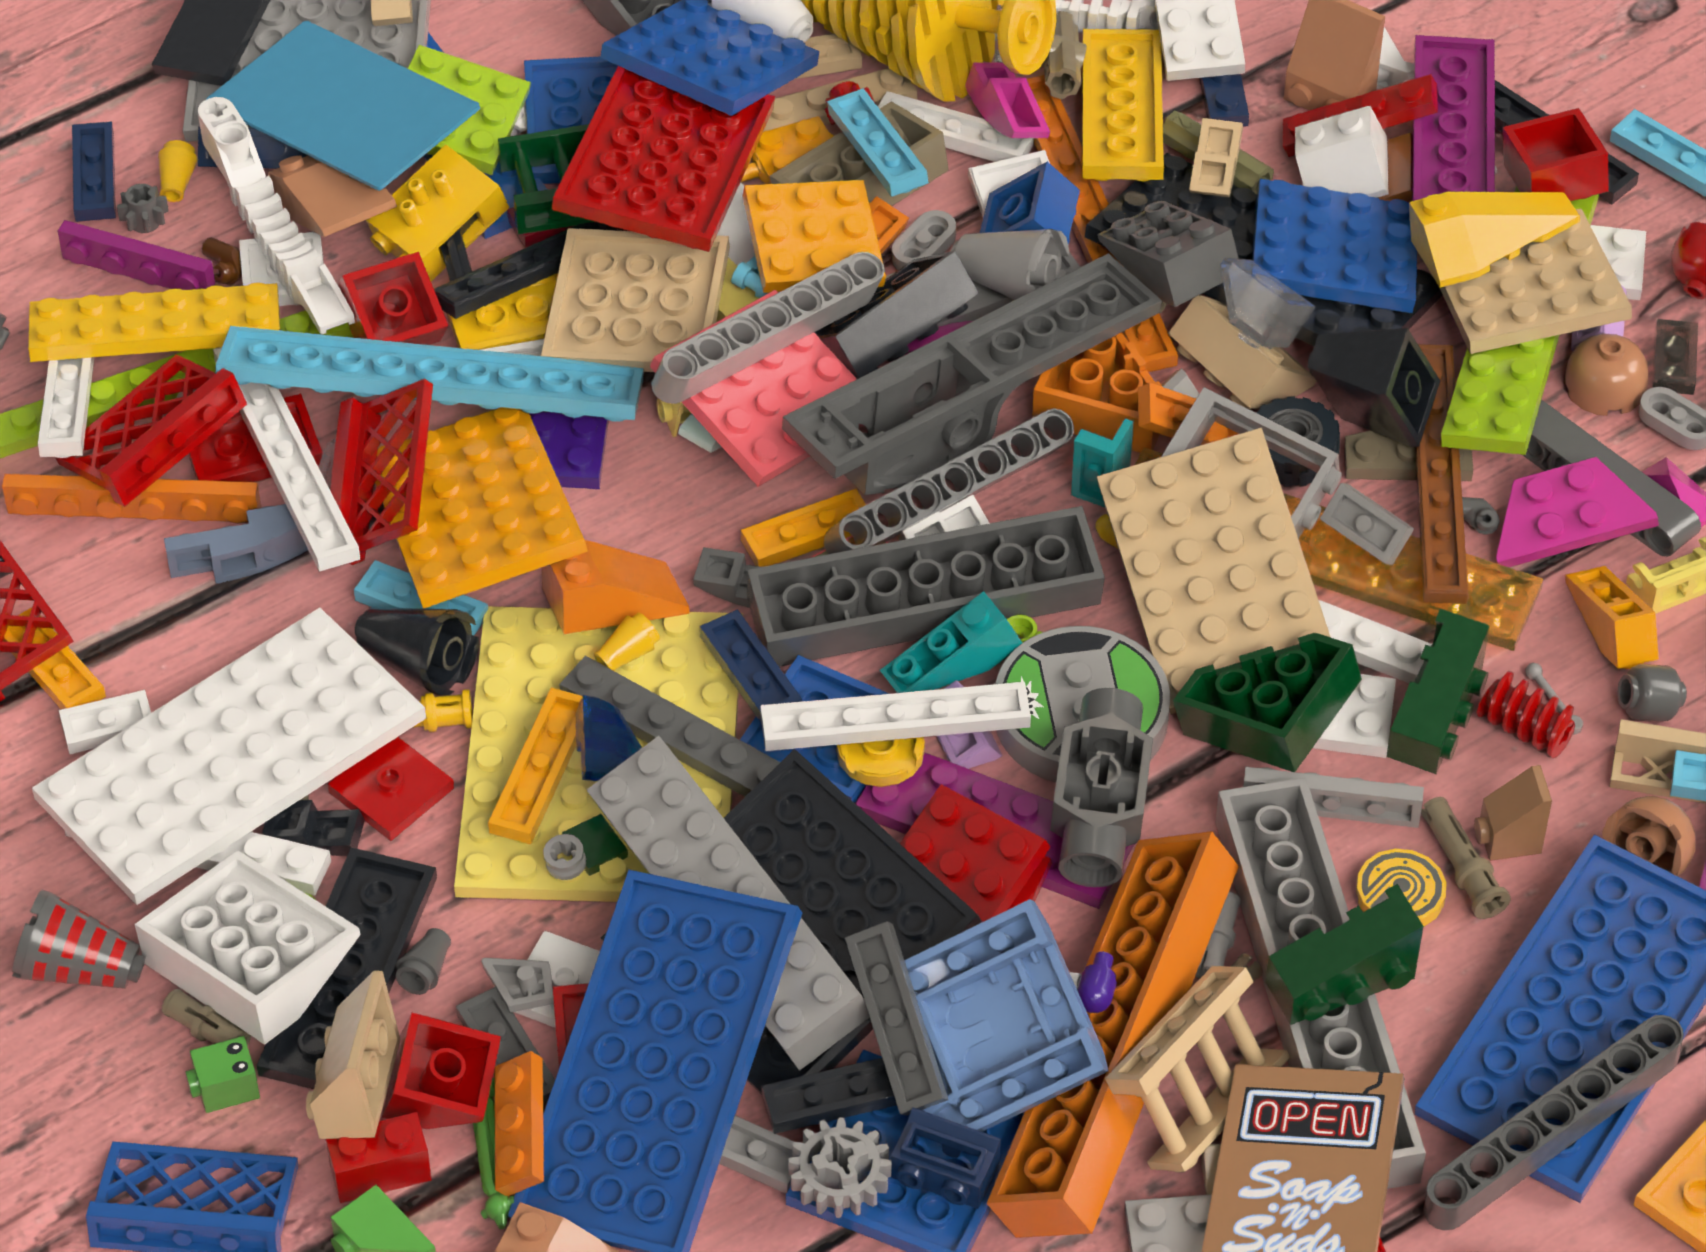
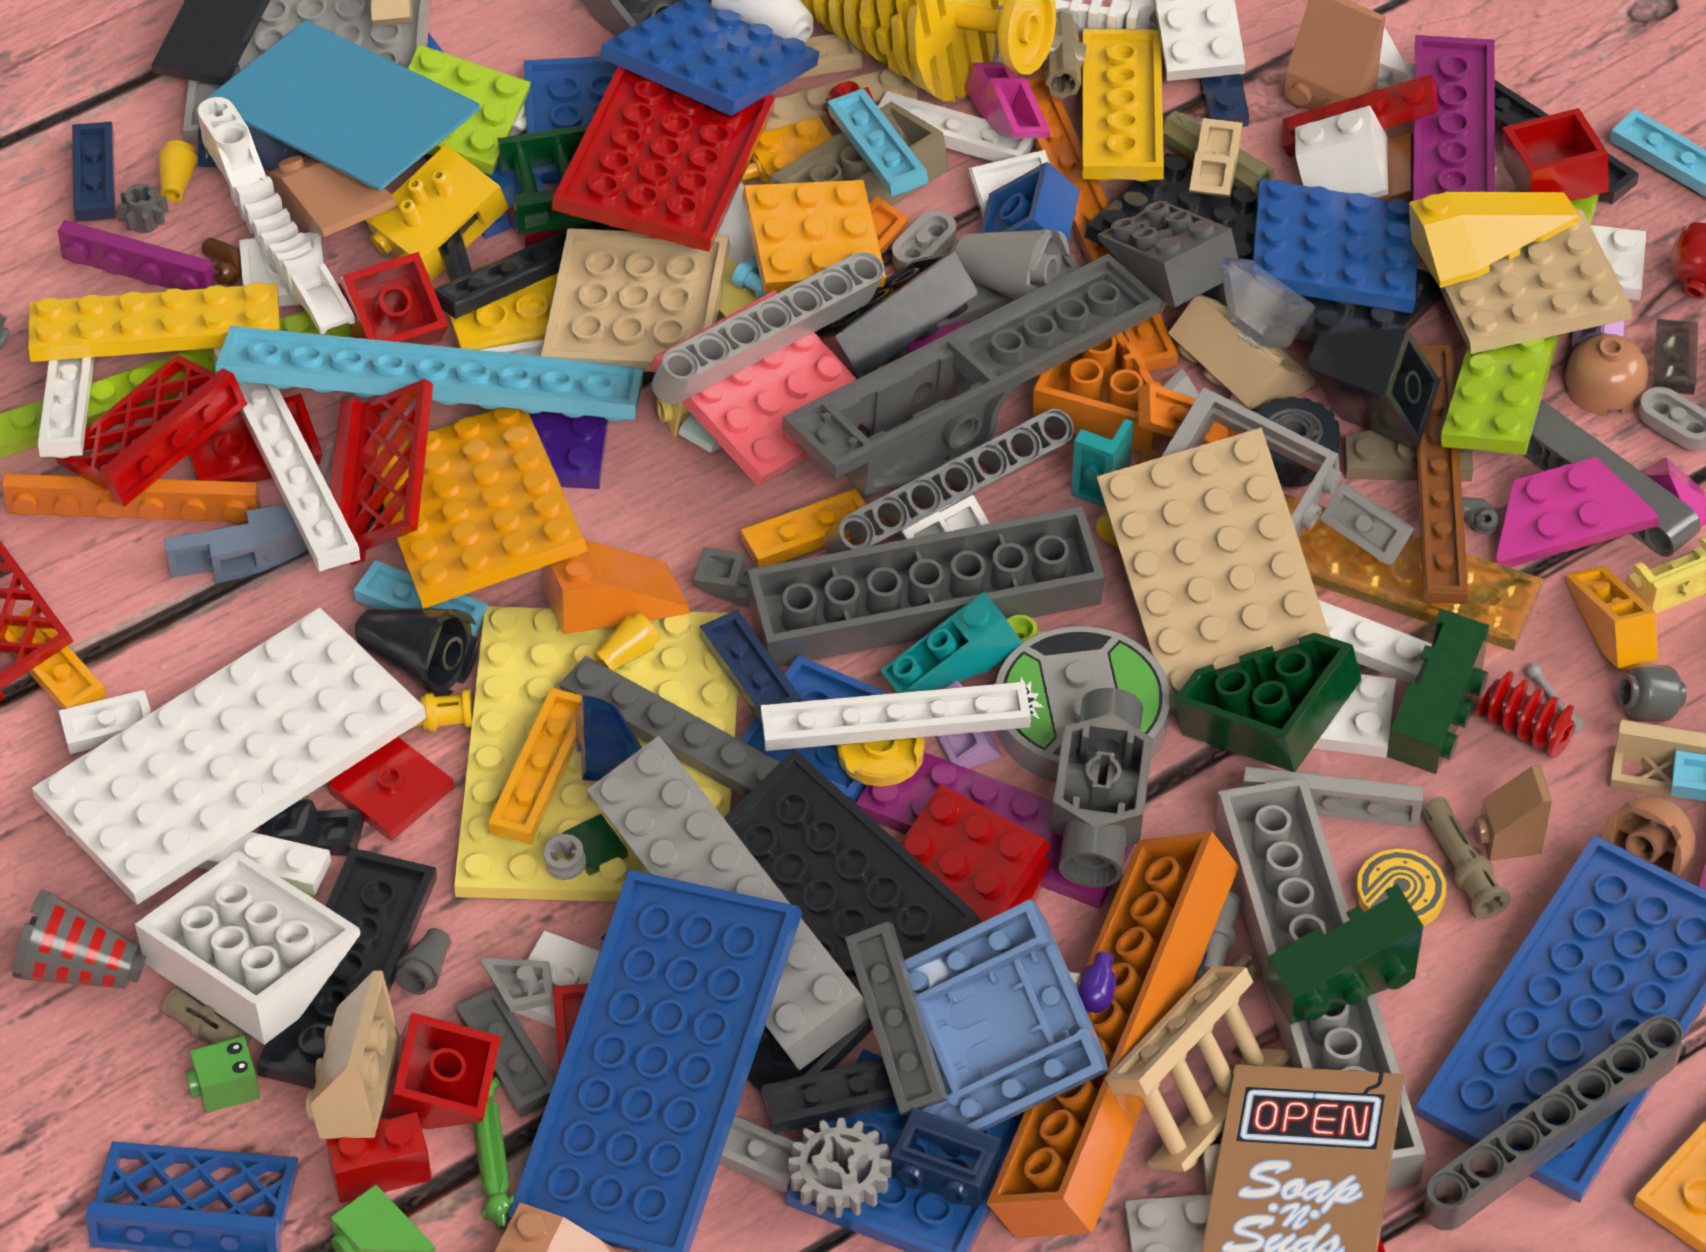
orange plate [495,1051,544,1196] -> none

